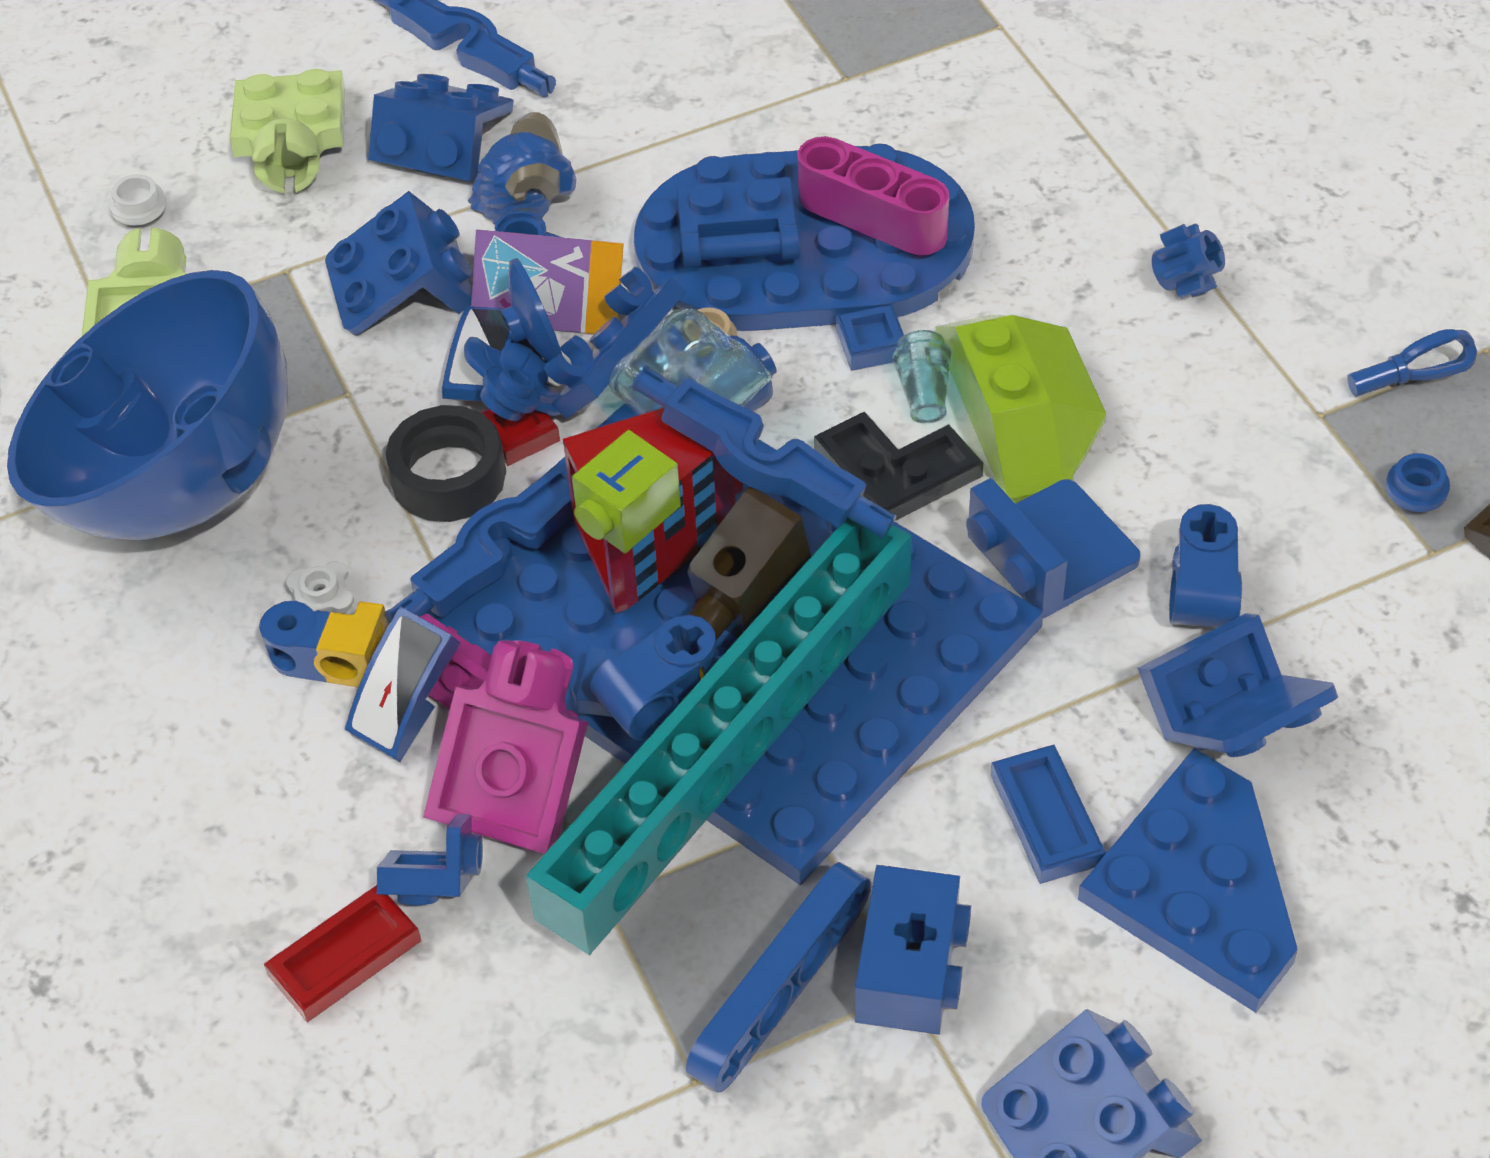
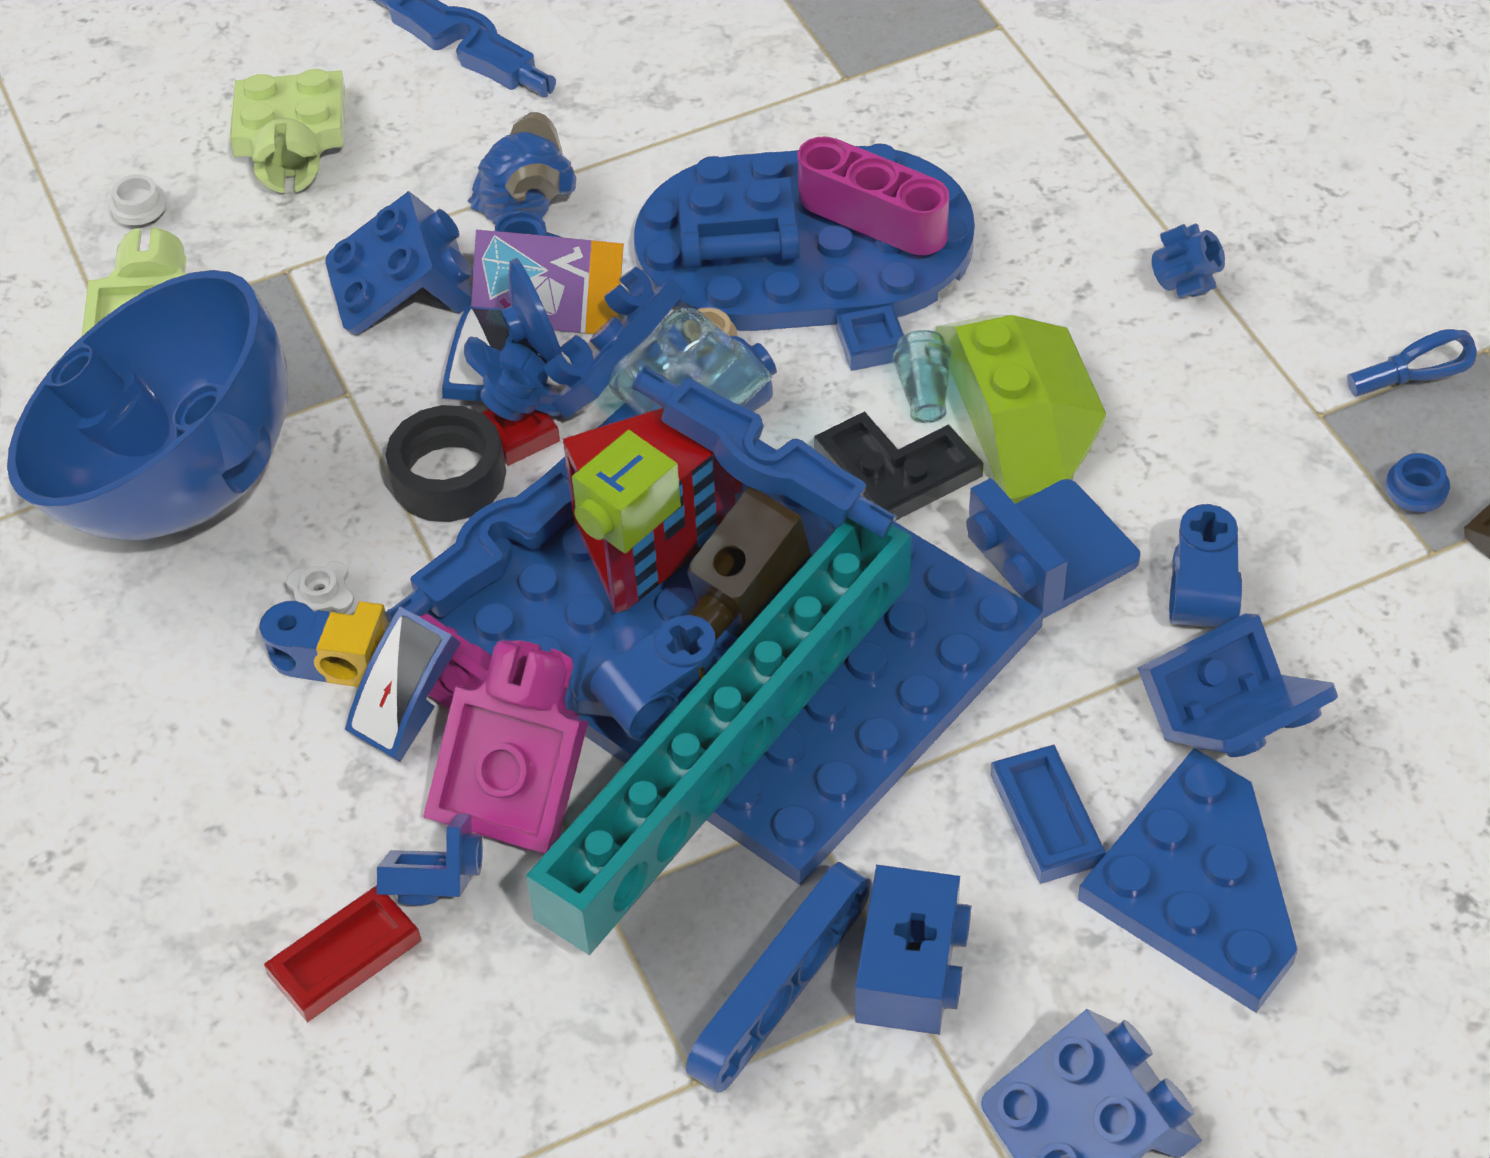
blue bracket [368,74,514,181] -> none

